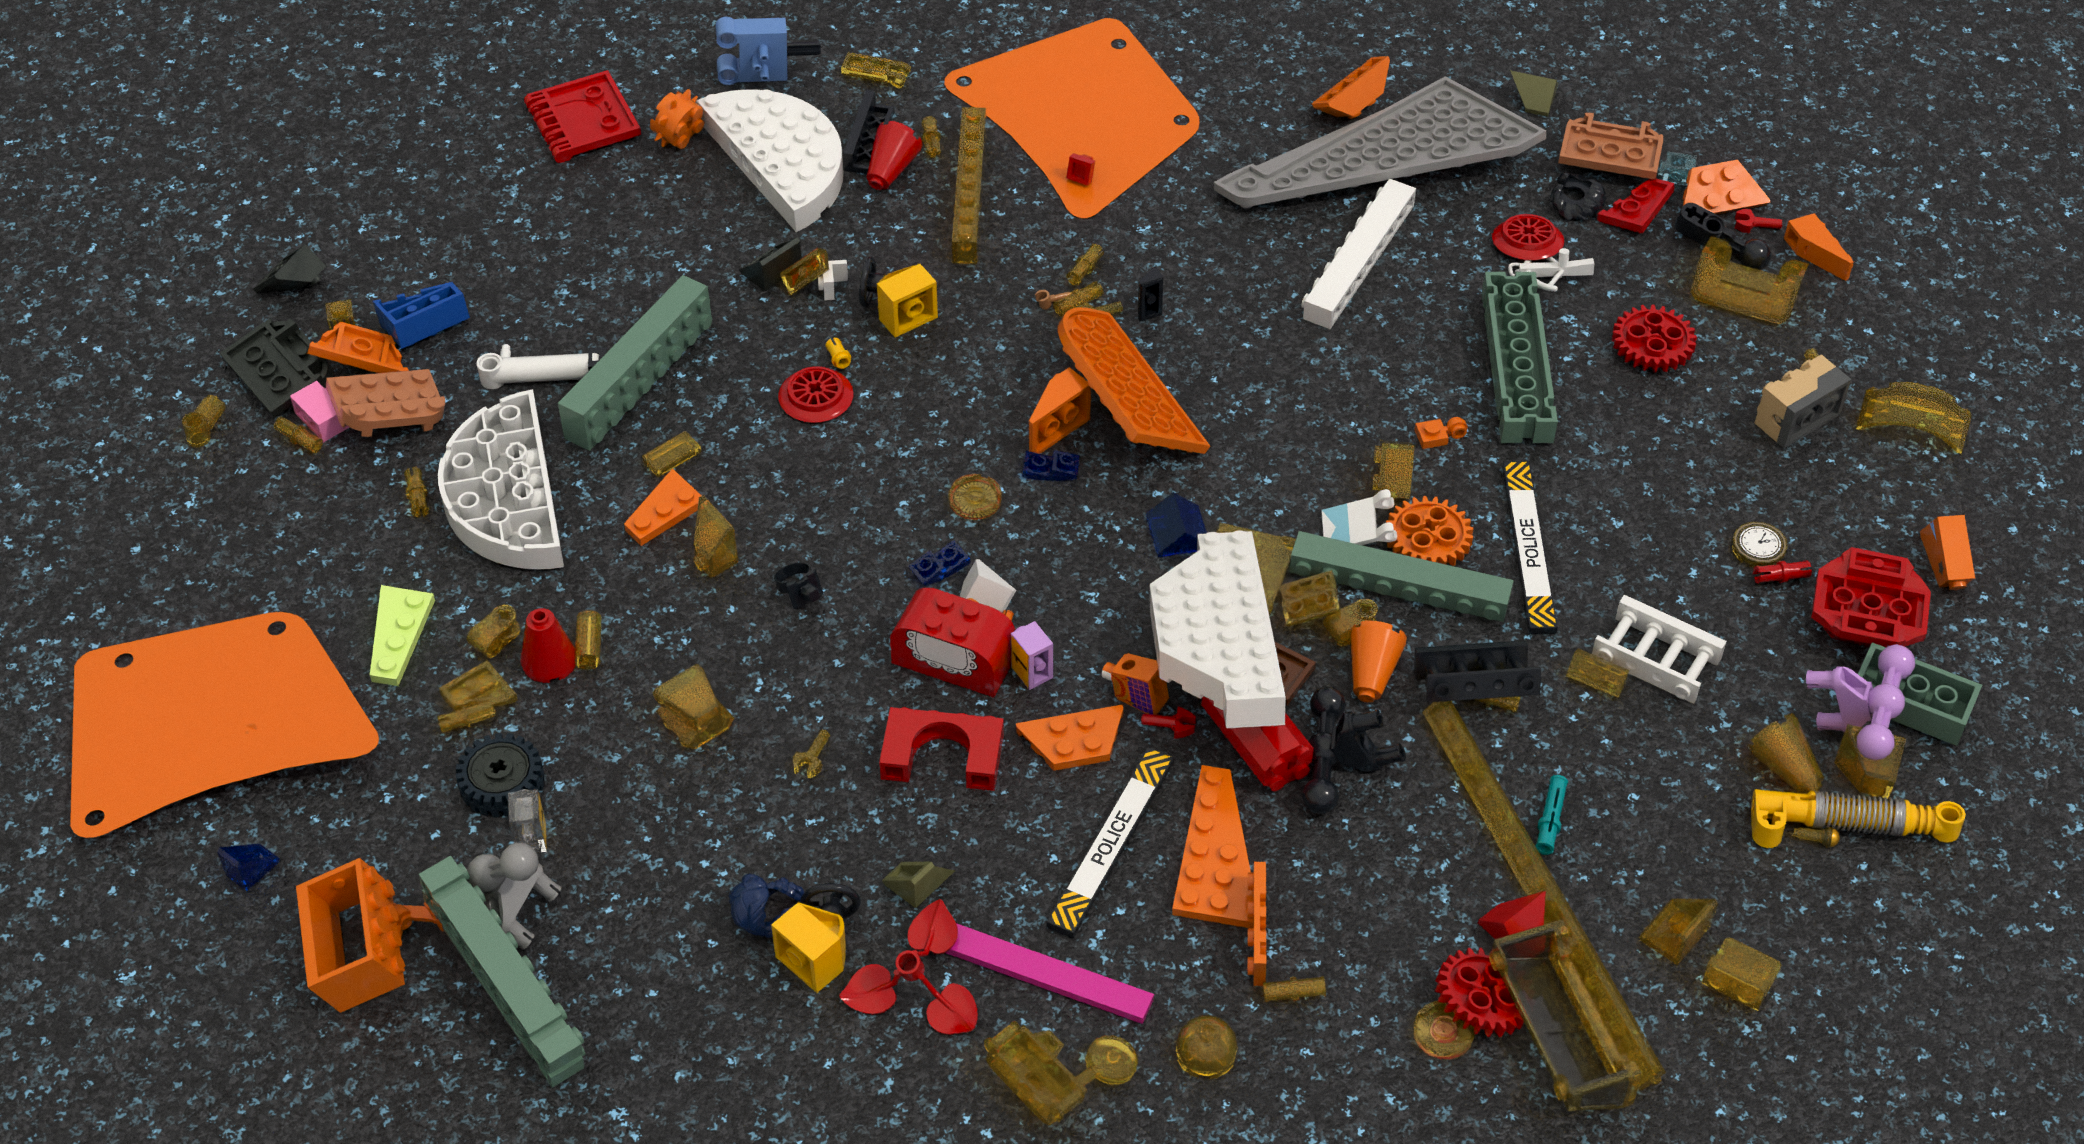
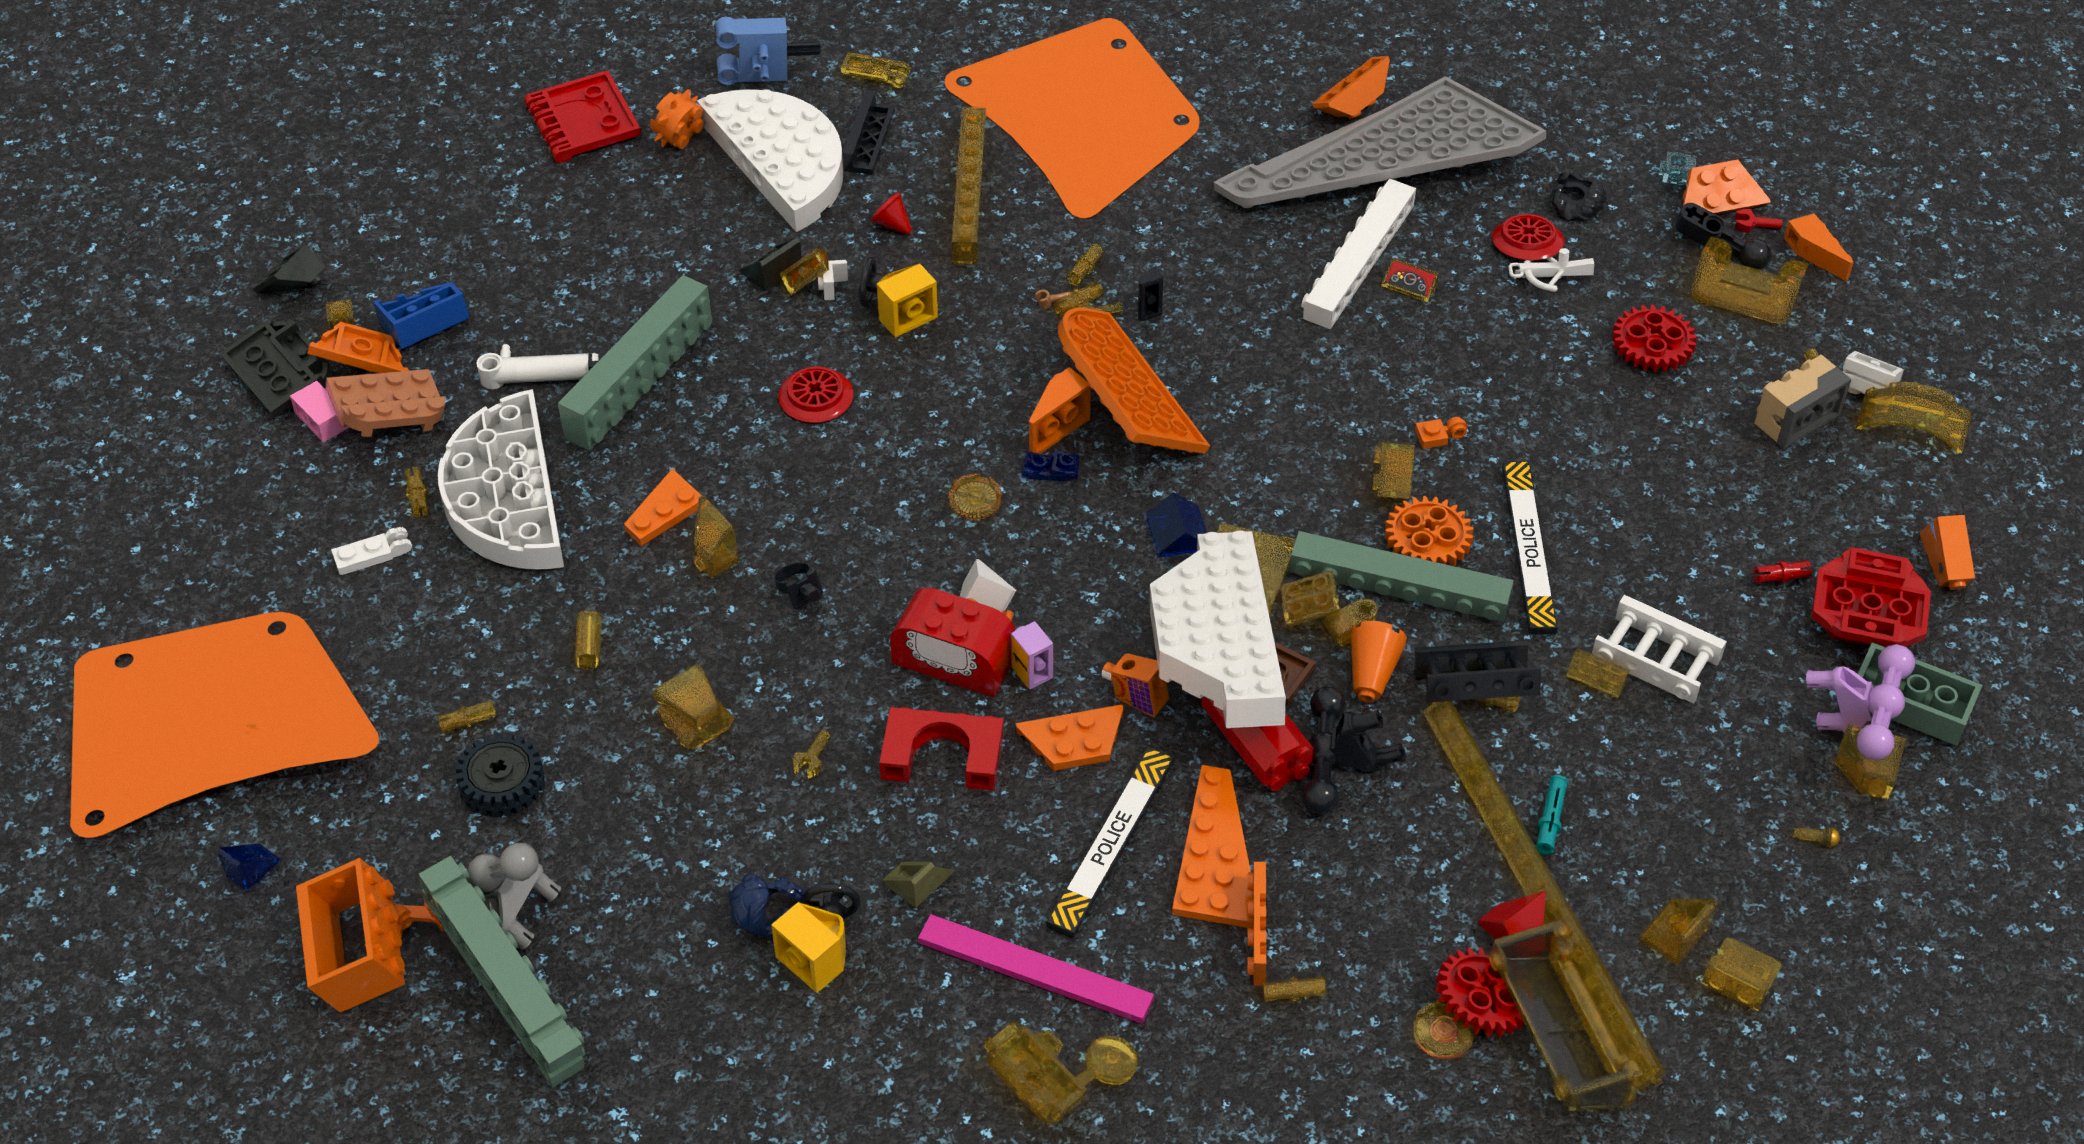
clear yellow piece [182,395,226,447] -> none
clear yellow axle [273,417,323,454] -> none
yellowish green wing [370,585,435,686] -> none
clear yellow wing [439,660,518,713] -> none
clear yellow piece [467,605,520,658] -> none
clear brick [508,789,547,853] -> none
red cone [521,608,577,683] -> none
clear yellow tile [642,431,701,477] -> none
yellow pin [825,337,851,369] -> none
red plant [839,899,978,1035] -> none
red cone [866,121,923,190] -> none
clear blue slope [908,540,971,586] -> none
clear yellow axle [922,116,941,158] -> none
red tile [1066,153,1095,186] -> none
red bar [1141,707,1196,739] -> none
clear yellow cylinder [1176,1015,1238,1079] -> none
white flag [1322,489,1397,545] -> none
sand green brick [1482,272,1558,443] -> none
olive slope [1510,70,1558,117] -> none
nougat plate [1558,113,1663,180] -> none
red wing [1597,178,1675,234] -> none
tile [1731,522,1788,567] -> none
clear yellow cone [1746,713,1824,794] -> none
yellow piece [1751,789,1966,848] -> none
none -> white hinge [331,527,412,575]
none -> red hat [871,193,912,234]
none -> slope [1382,258,1439,302]
none -> white brick [1842,351,1904,403]

